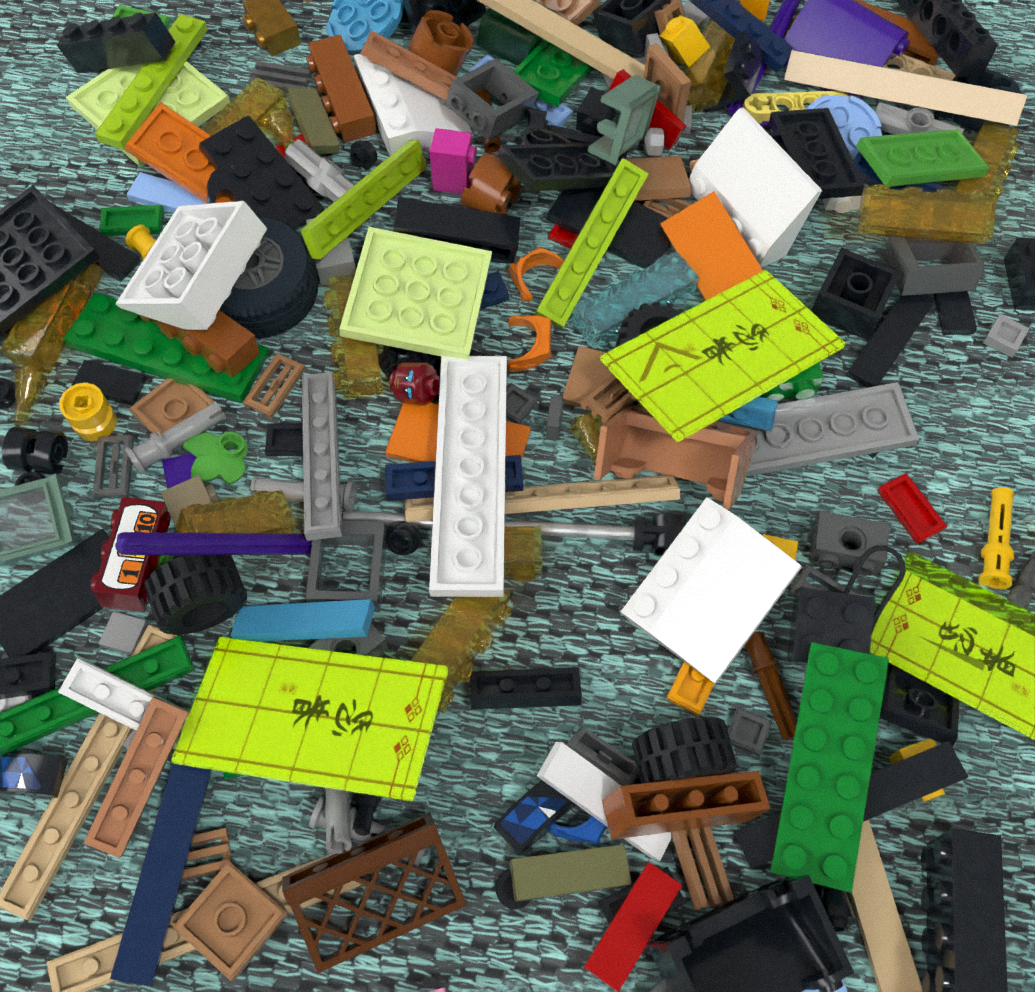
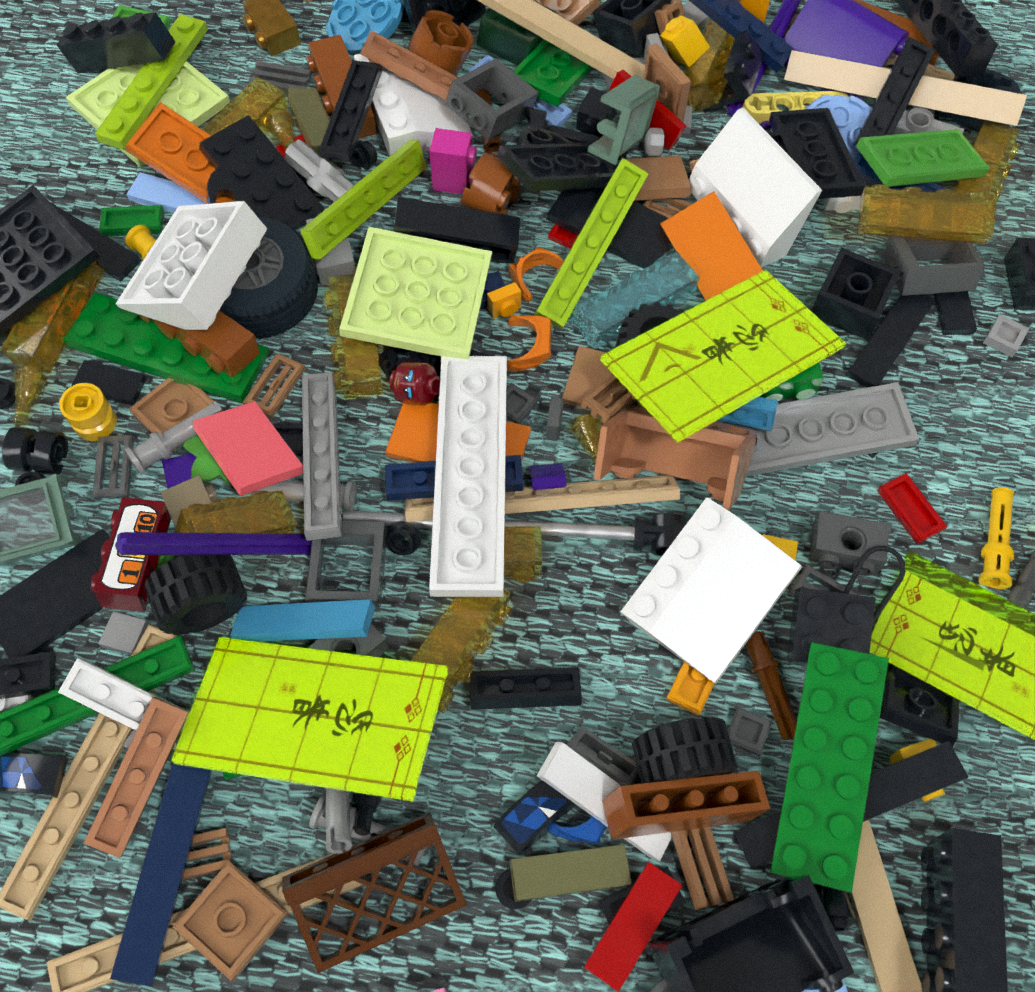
none -> coral tile [193,401,303,496]
none -> black tile [319,60,382,162]
none -> light orange plate [487,282,521,319]
none -> dark purple tile [529,463,566,490]
none -> black tile [853,37,935,147]

